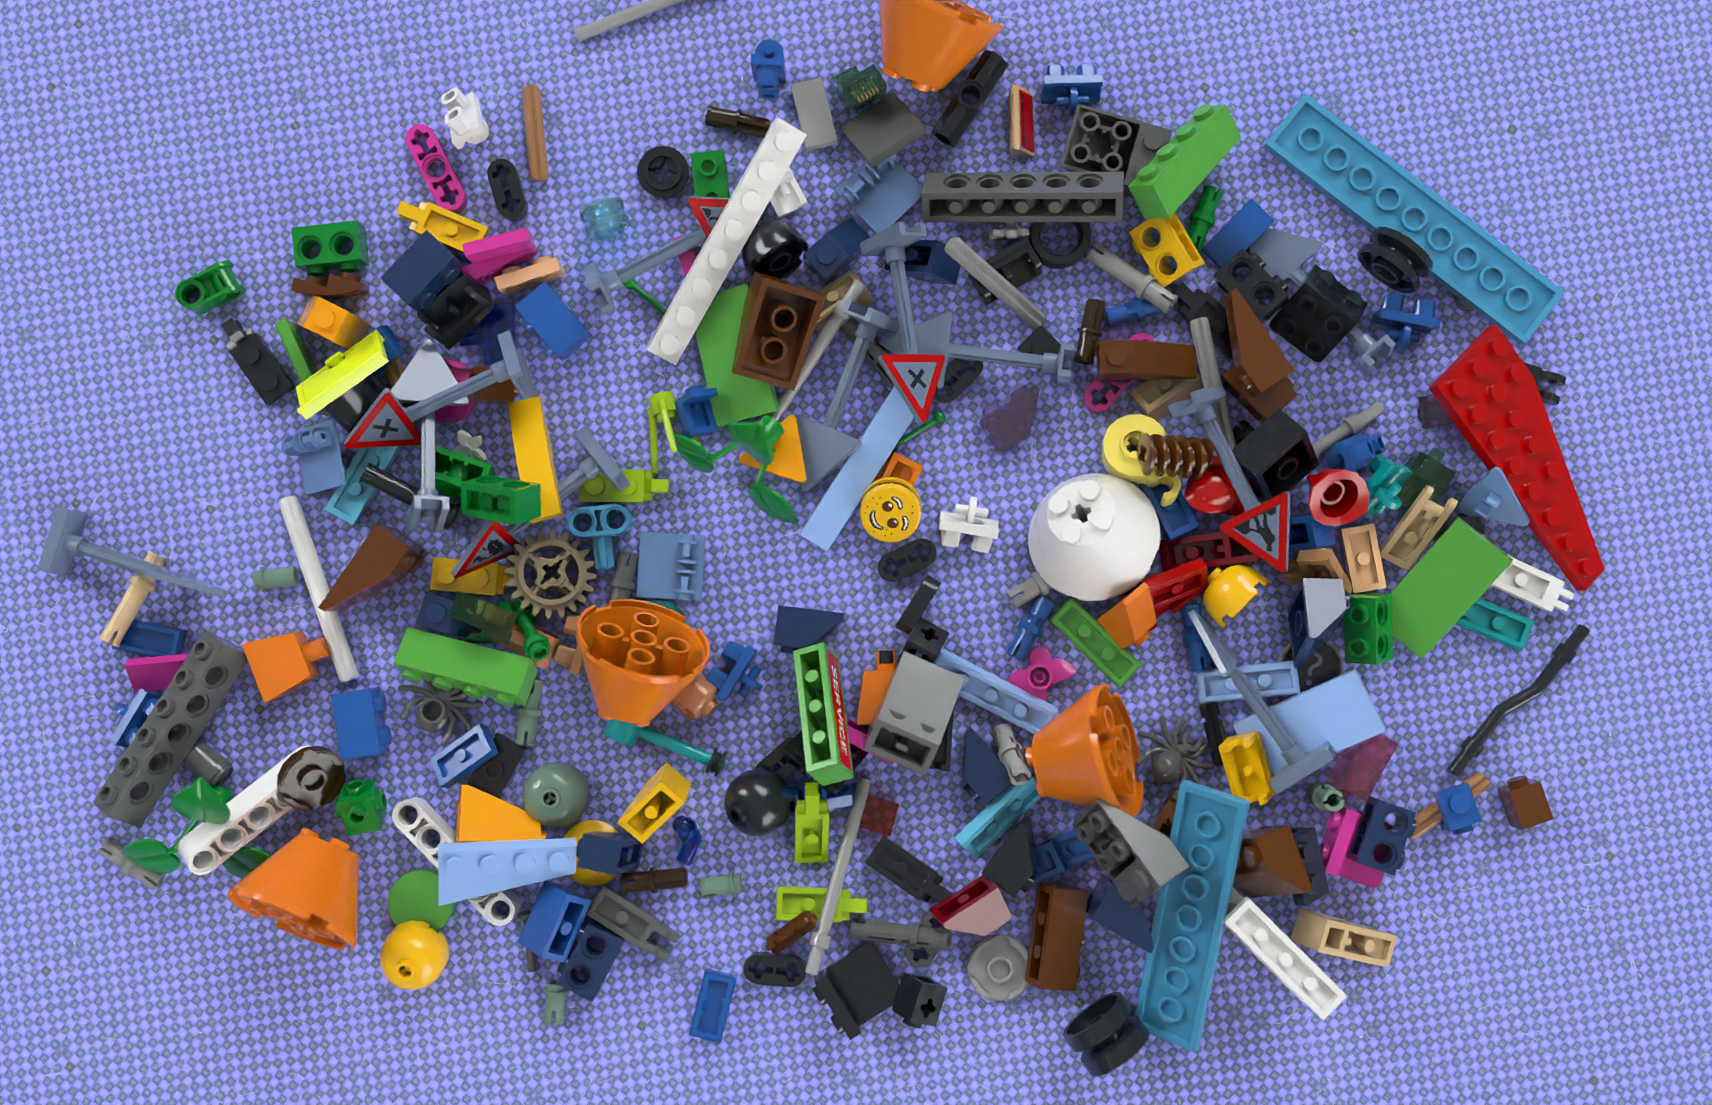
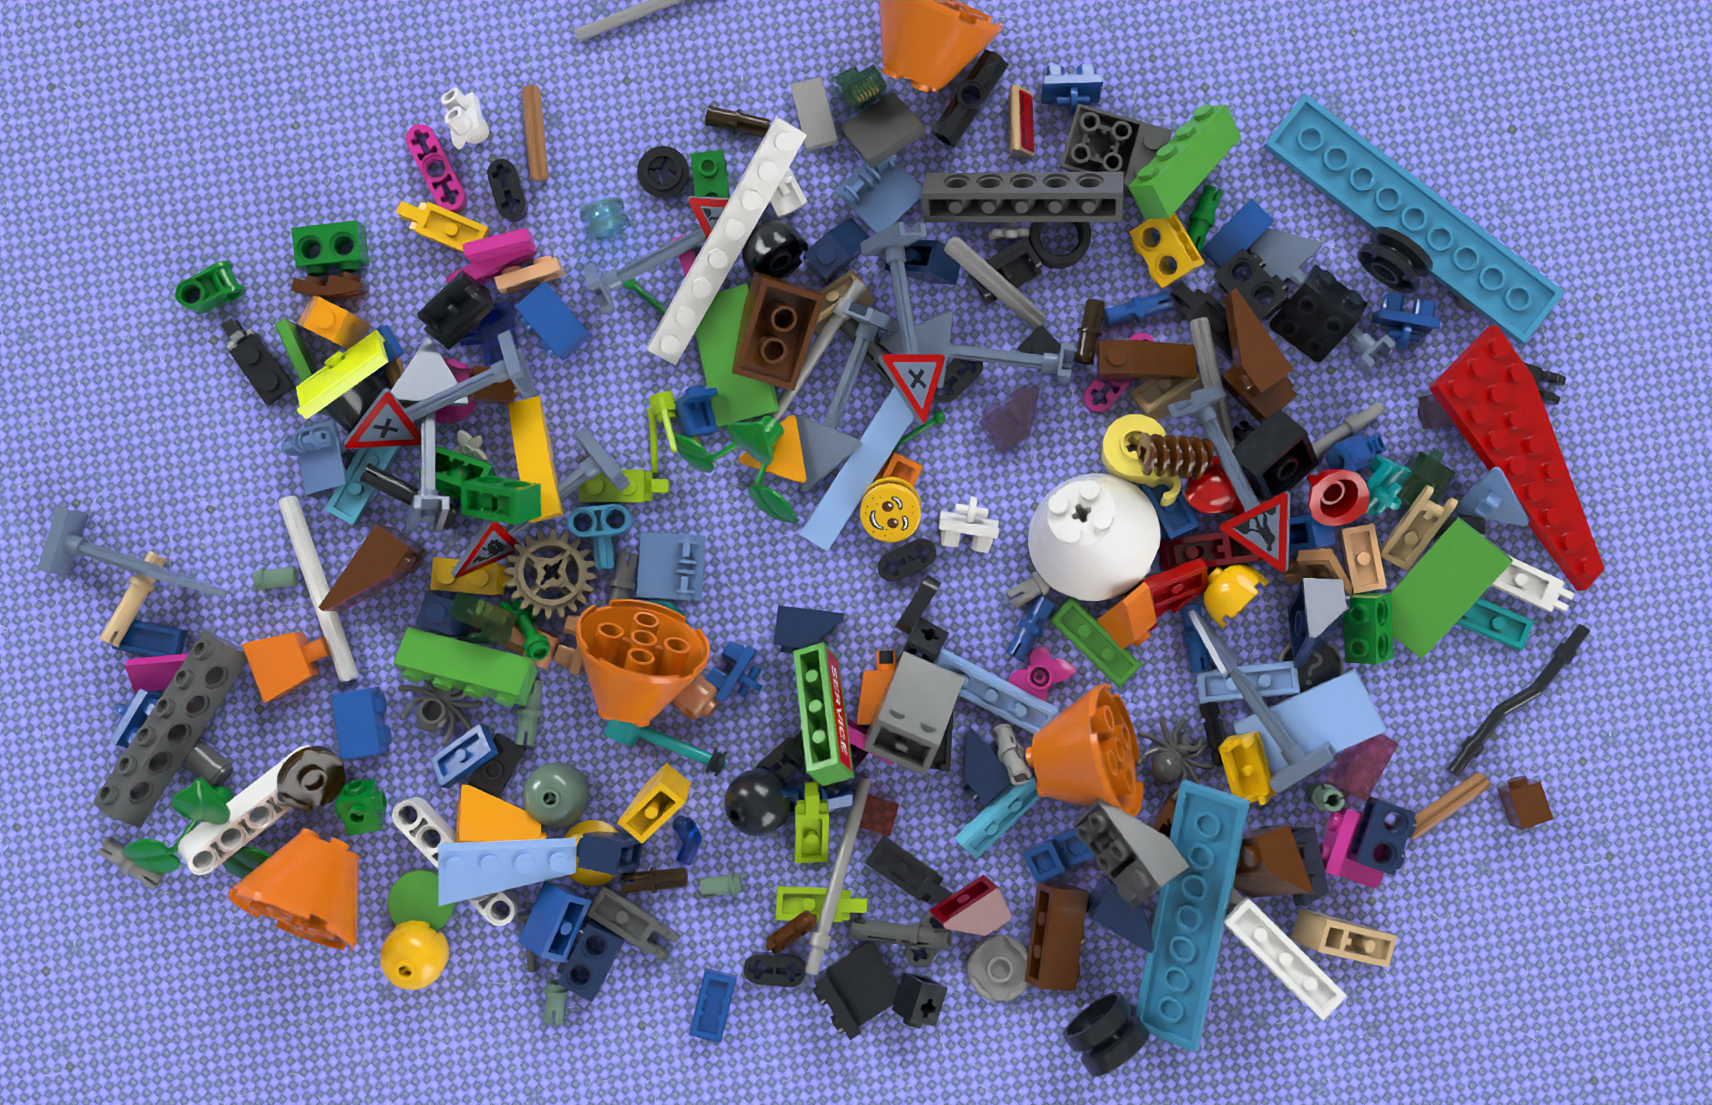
dark blue slope [380,230,464,312] -> none
blue hips [750,39,786,99] -> none
black slope [982,814,1038,898] -> none
light grey pin [1087,242,1178,314] -> none
blue bracket [1433,783,1482,835] -> none

